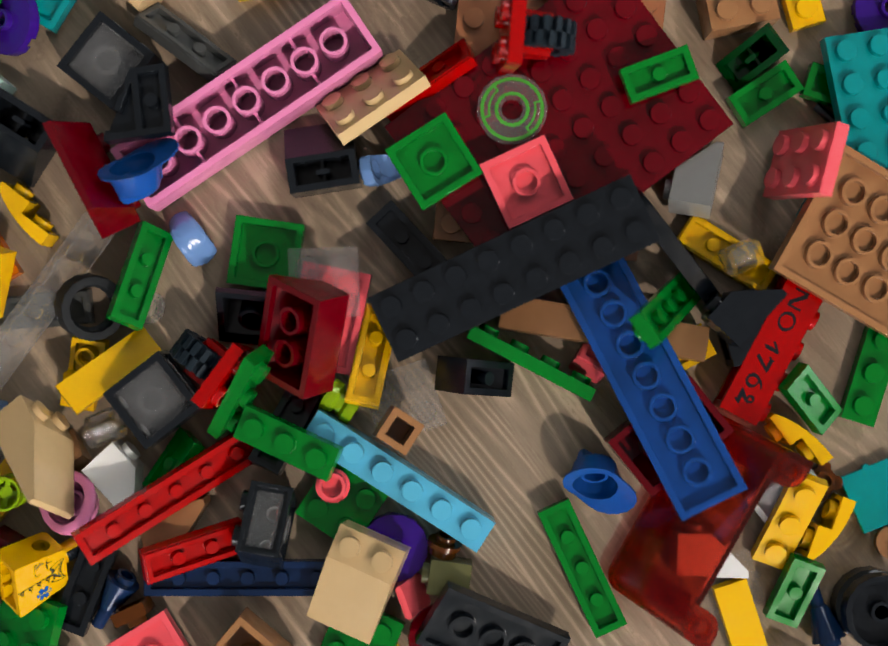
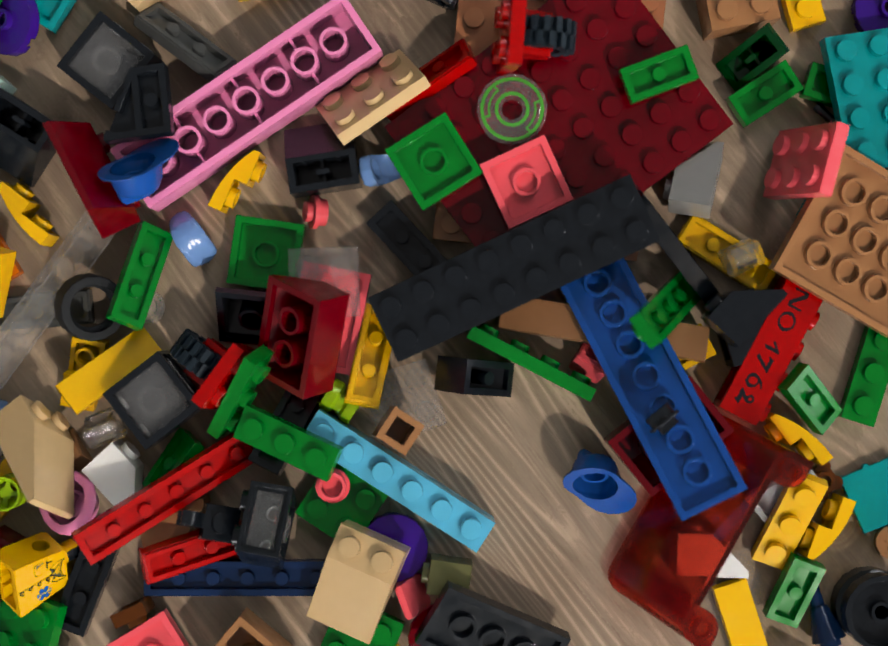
dark blue cone [91,568,140,629] -> none
reddish brown plate [427,530,462,560] -> none
green plate [537,497,627,638] -> none
none -> black plate [176,503,241,544]
none -> yellow slope [208,150,267,214]
none -> coral plate [302,195,329,229]
none -> black plate [645,402,679,435]

